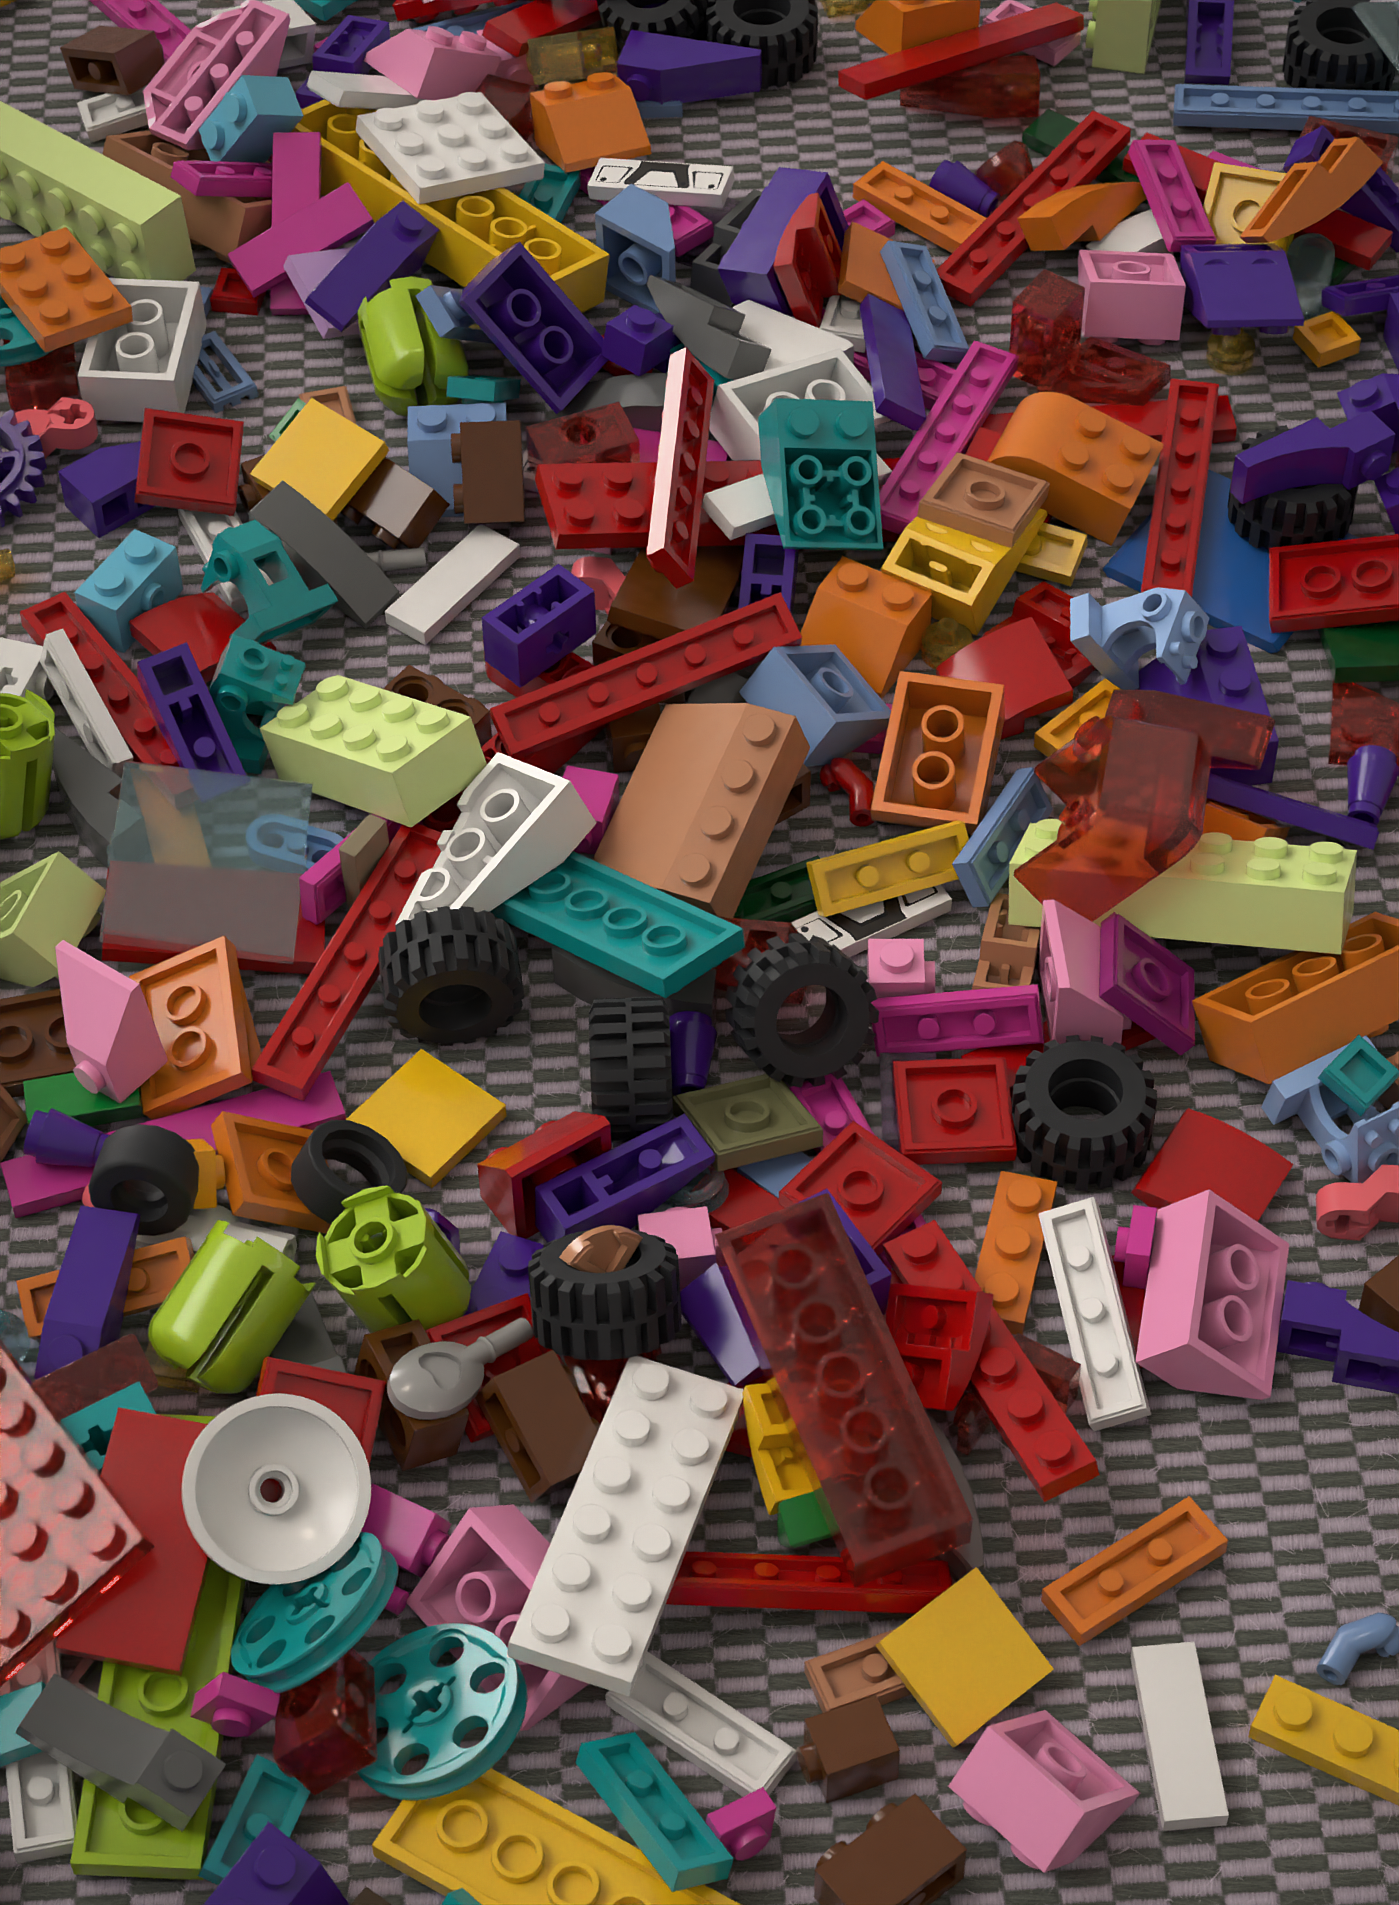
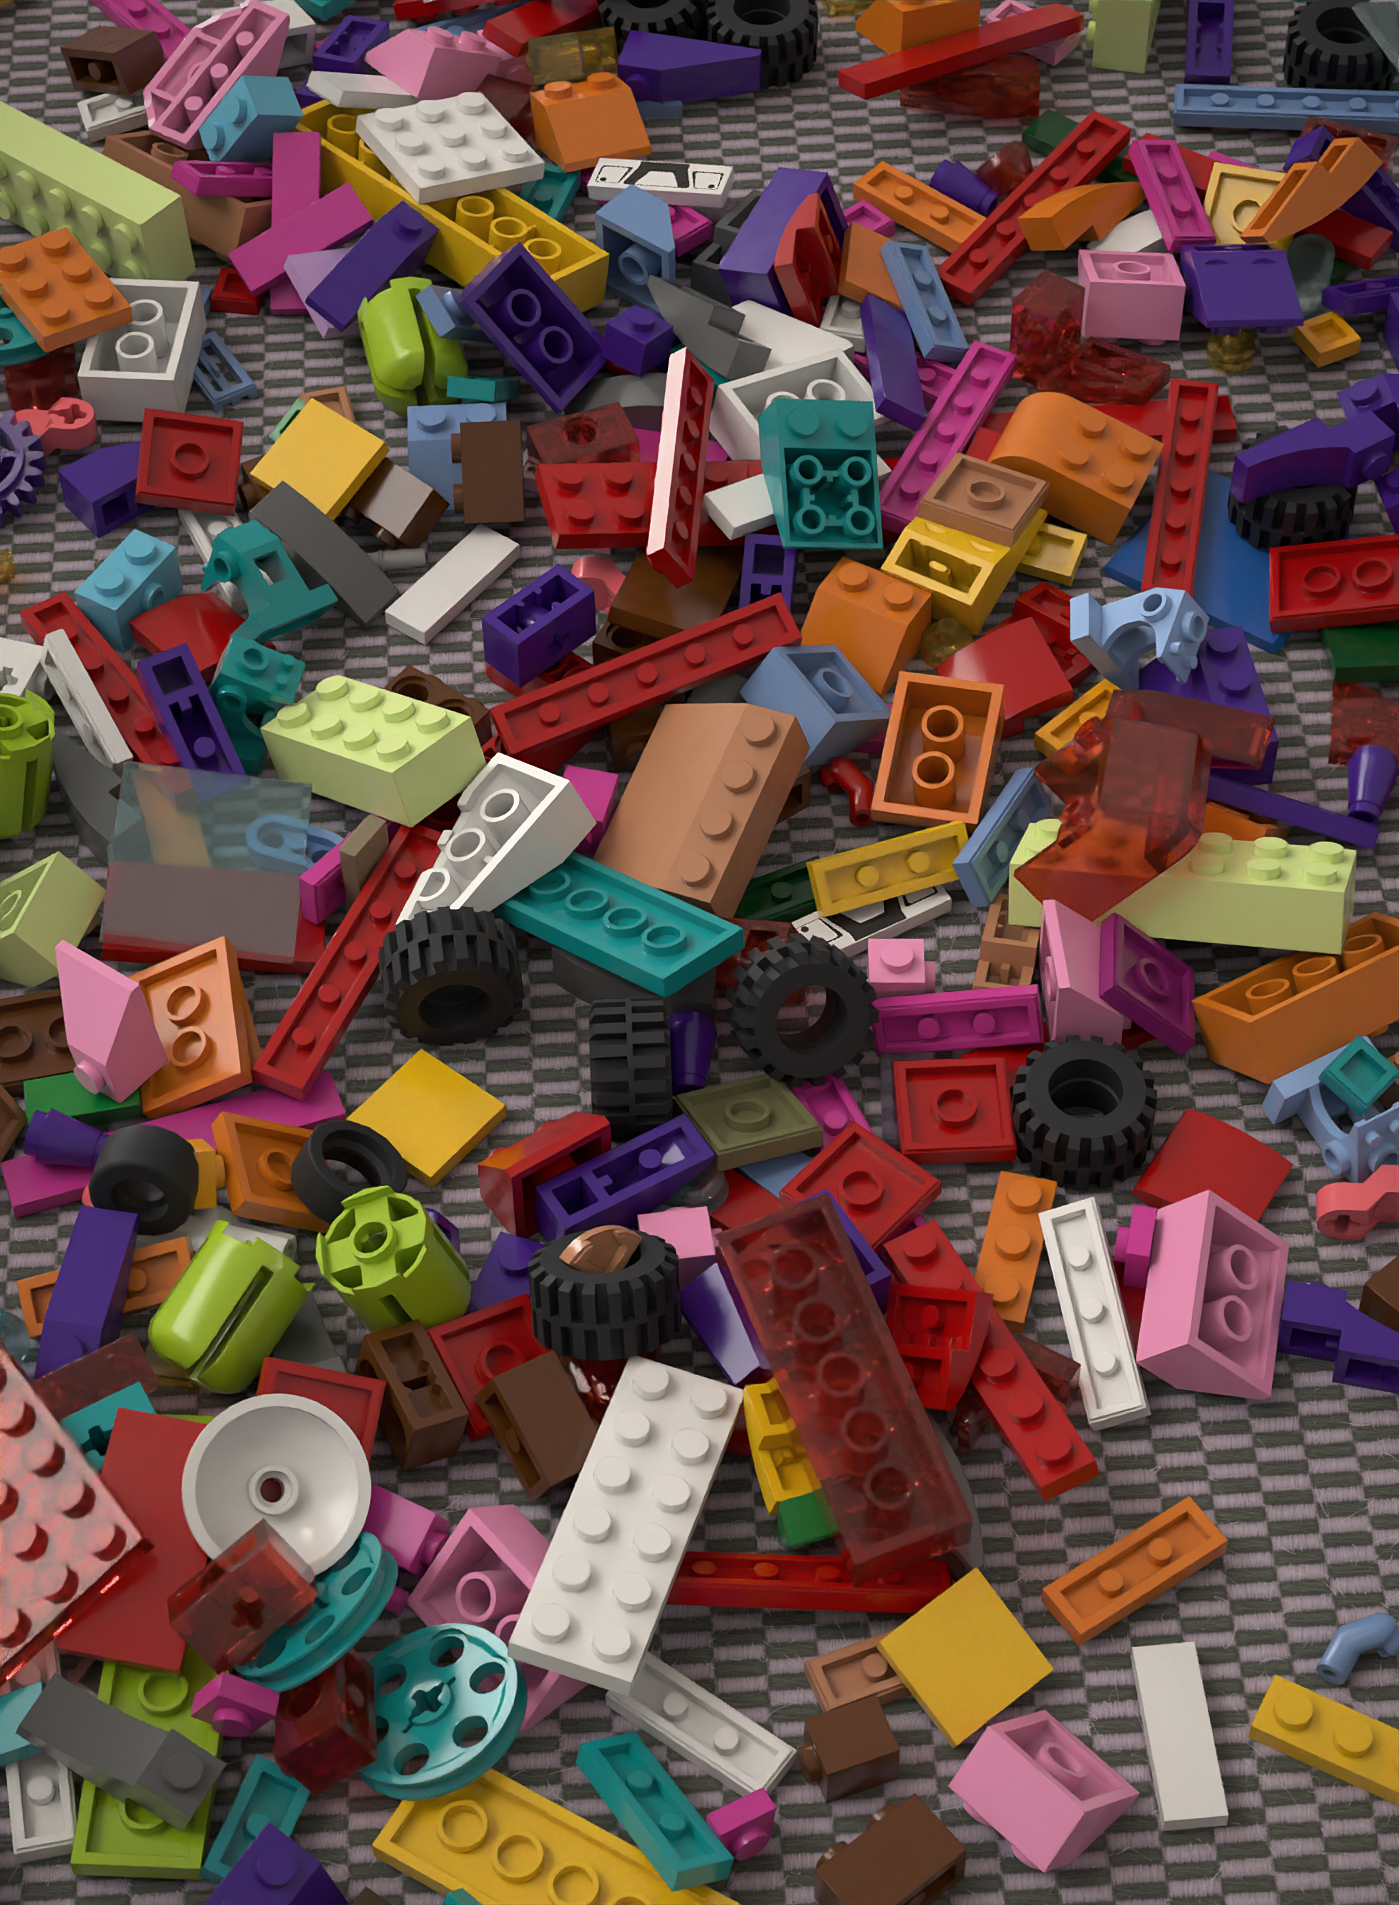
light grey piece [387,1318,533,1420] -> none
none -> clear red brick [167,1518,319,1675]

